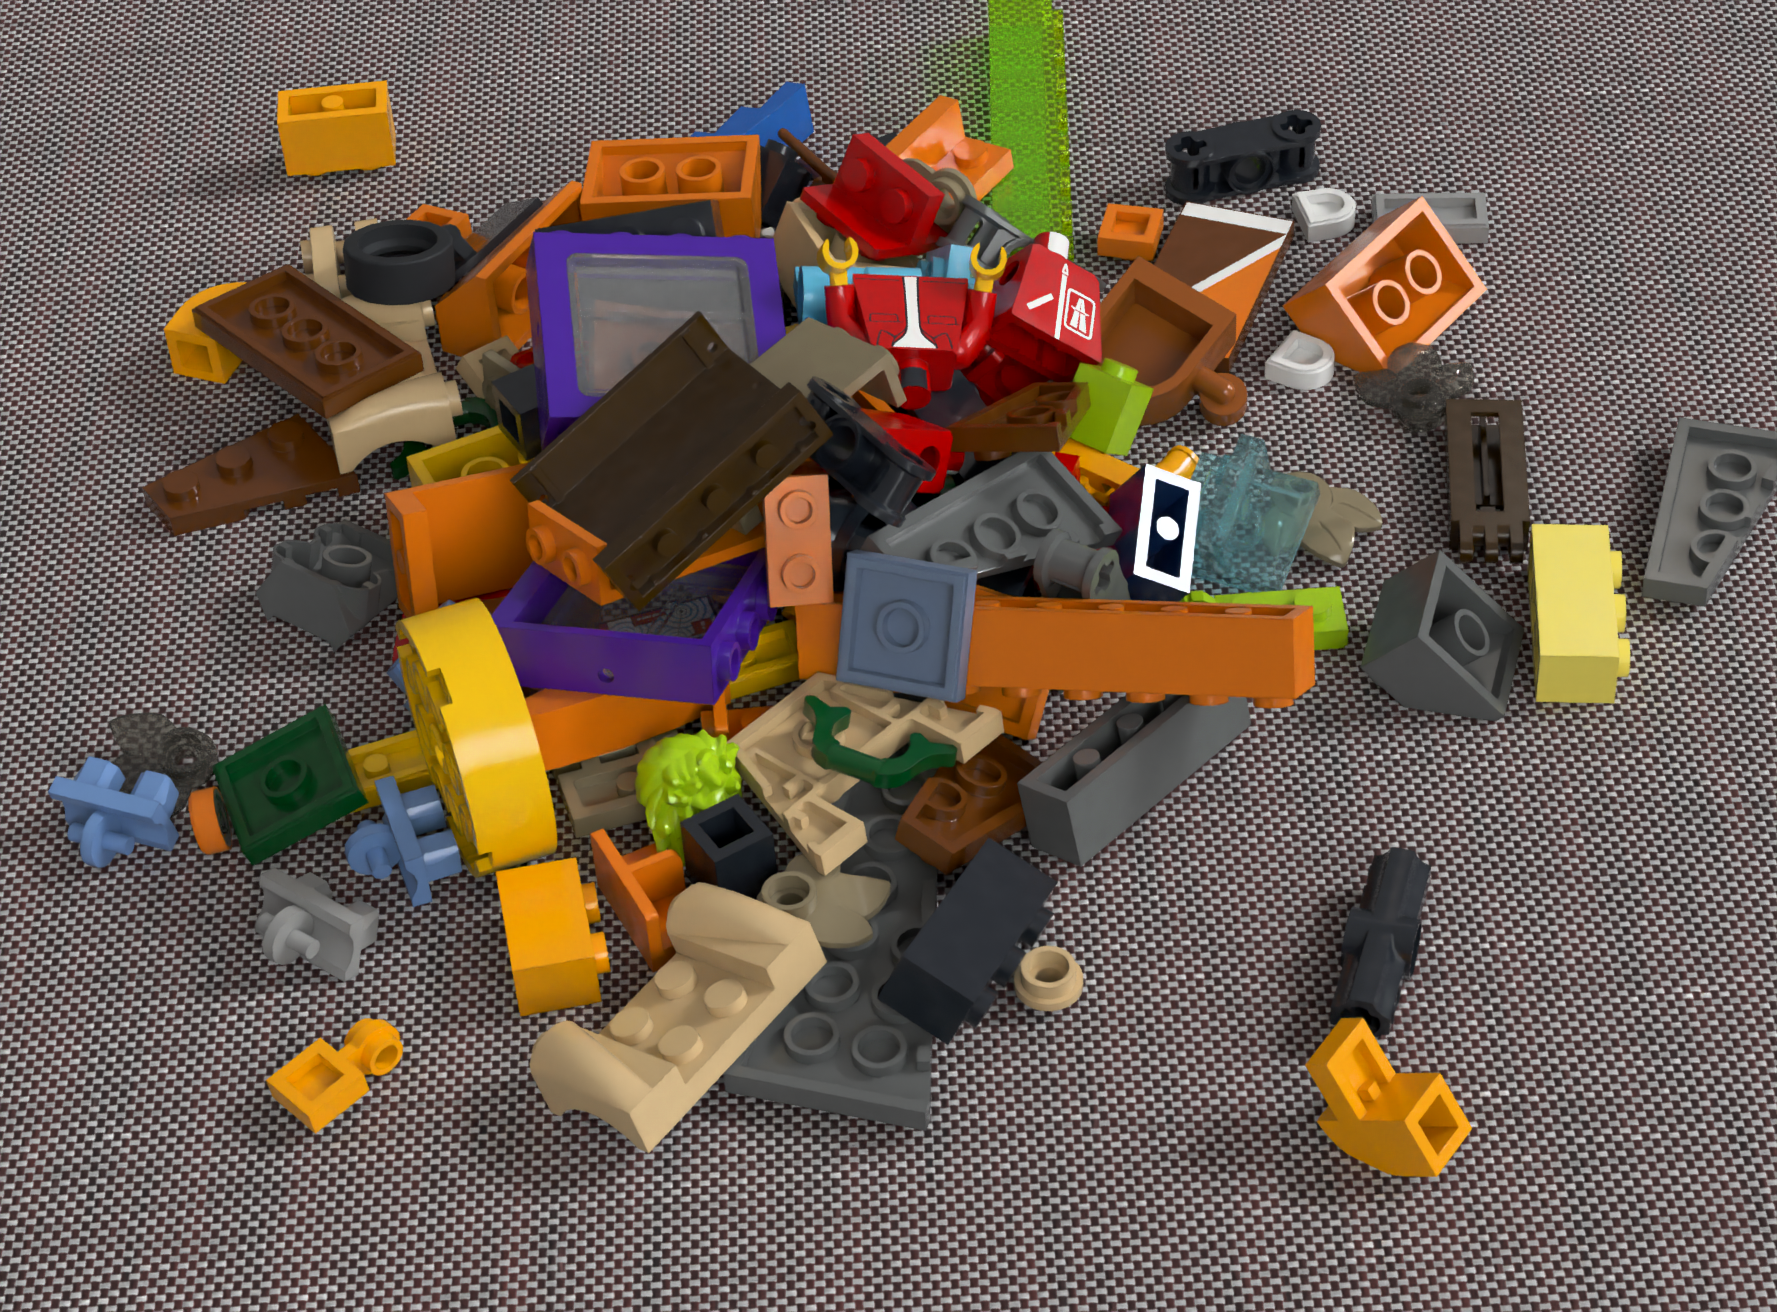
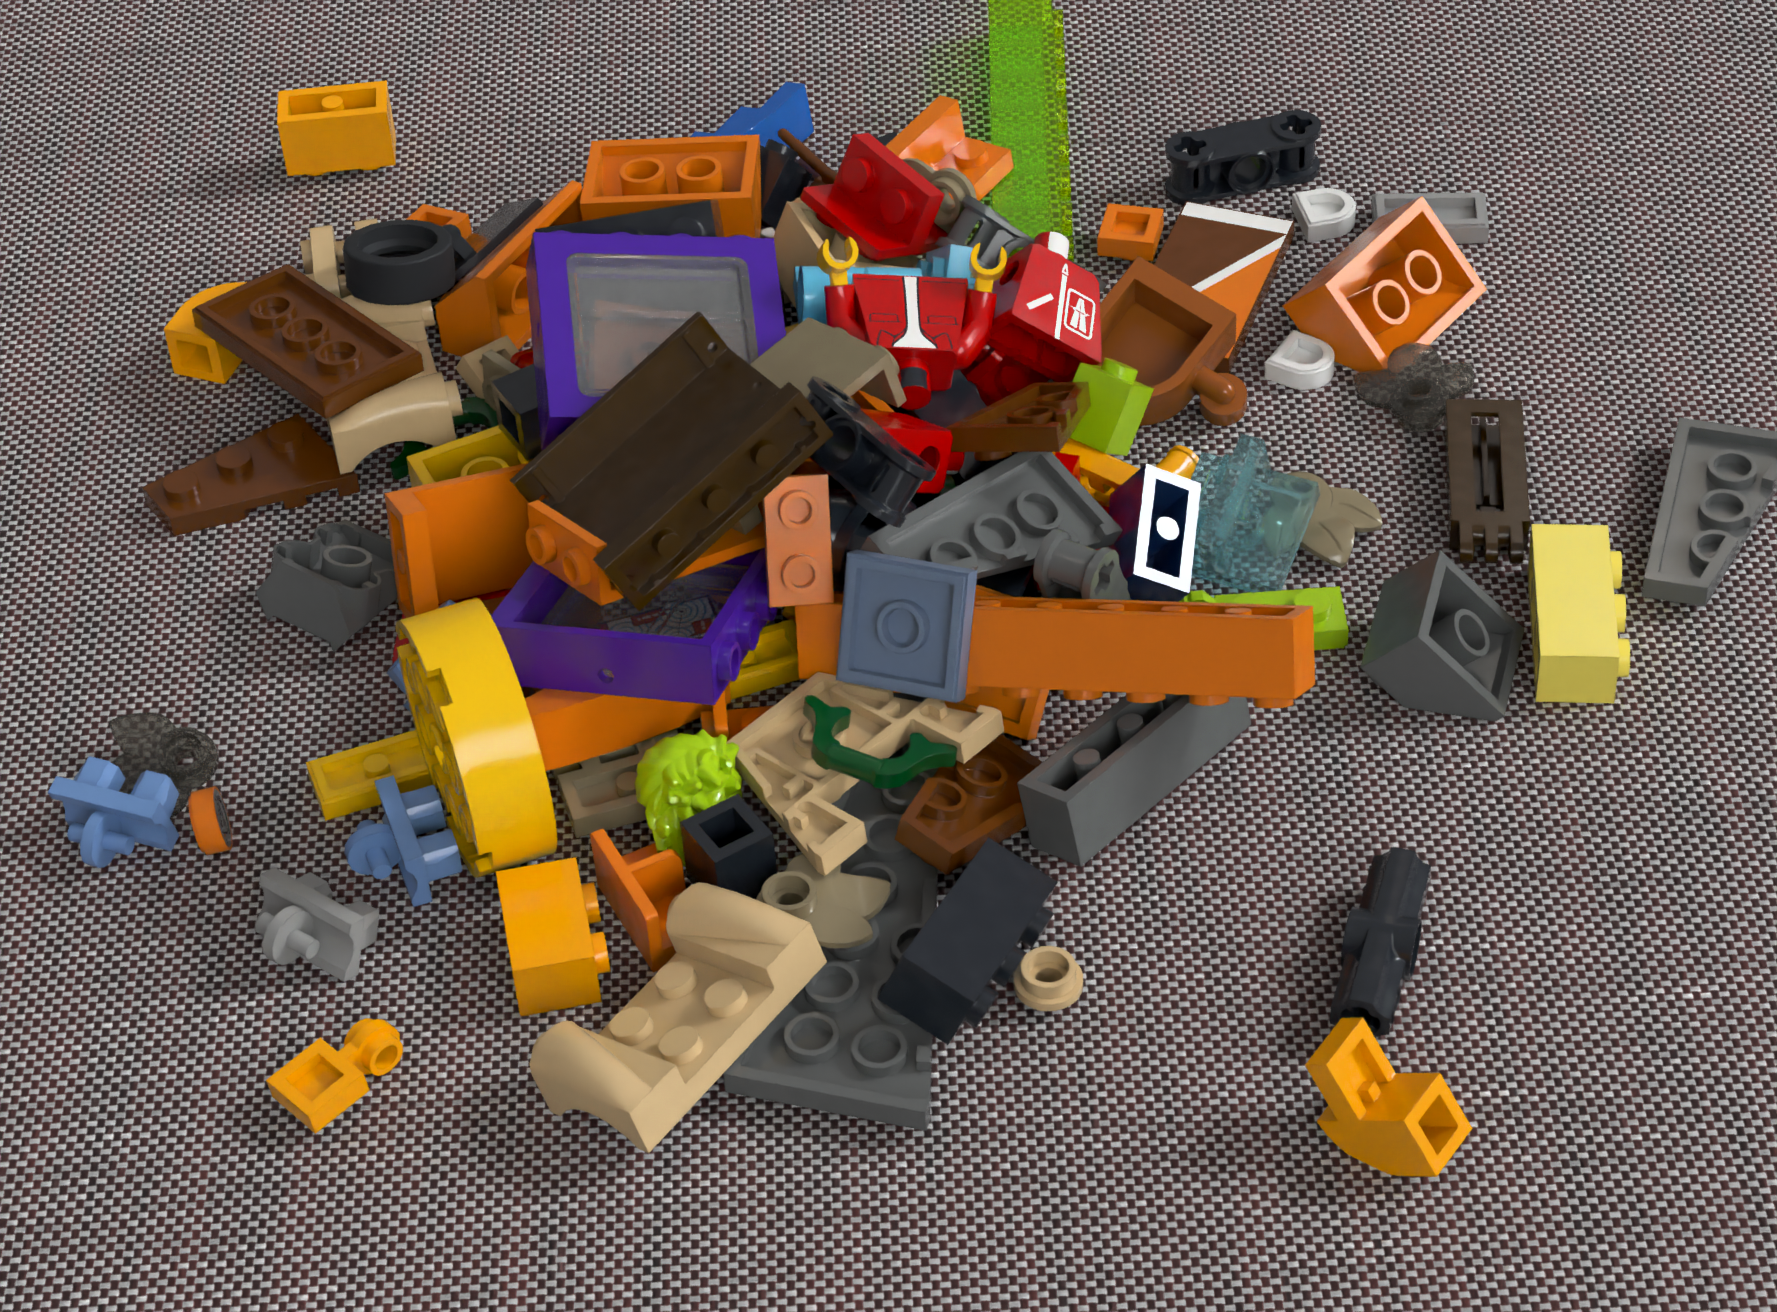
dark green tile [212,704,369,866] -> none

